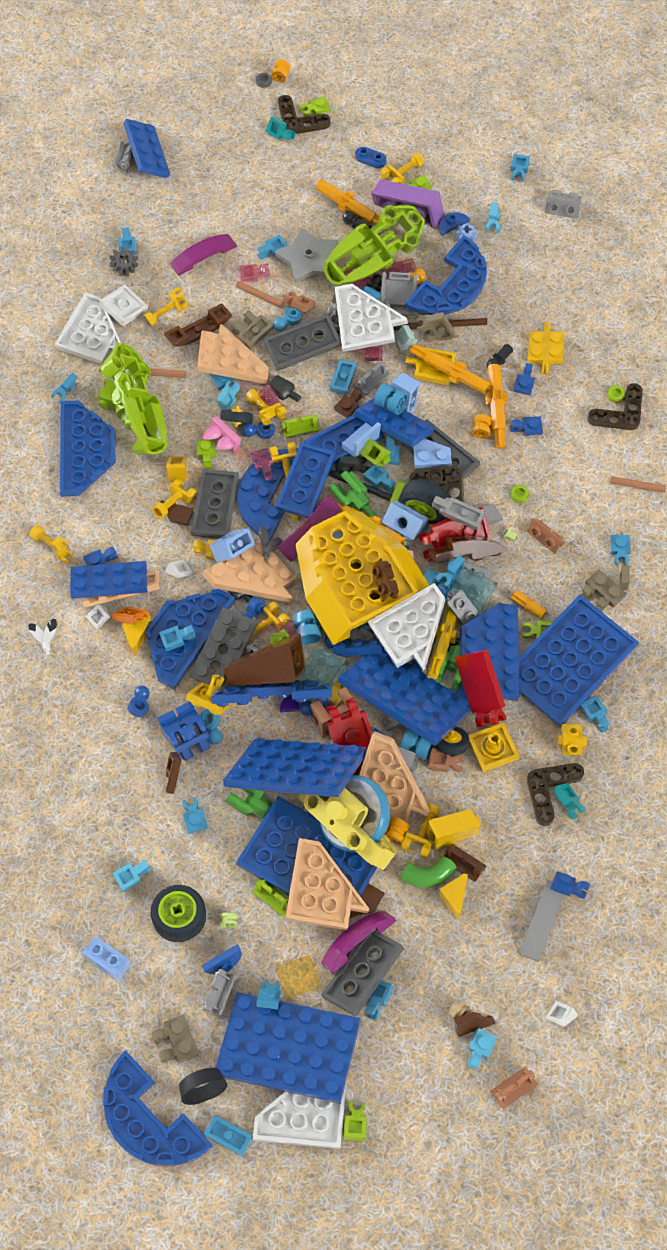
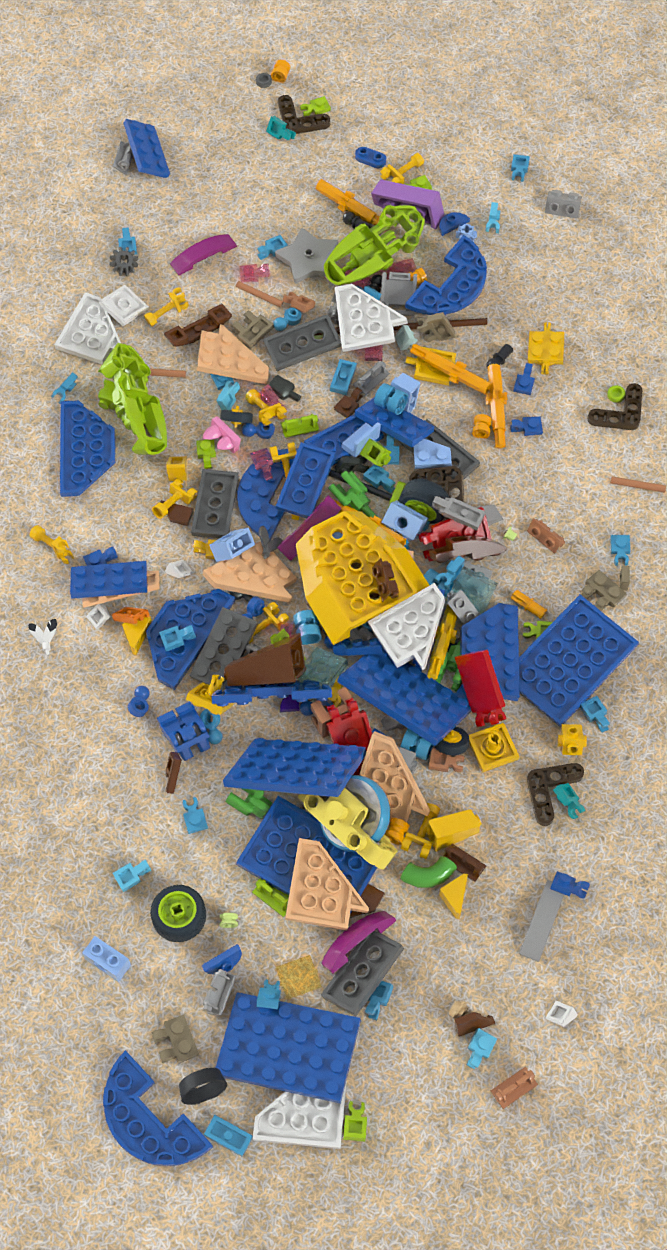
lime tile [510,485,529,503] -> none

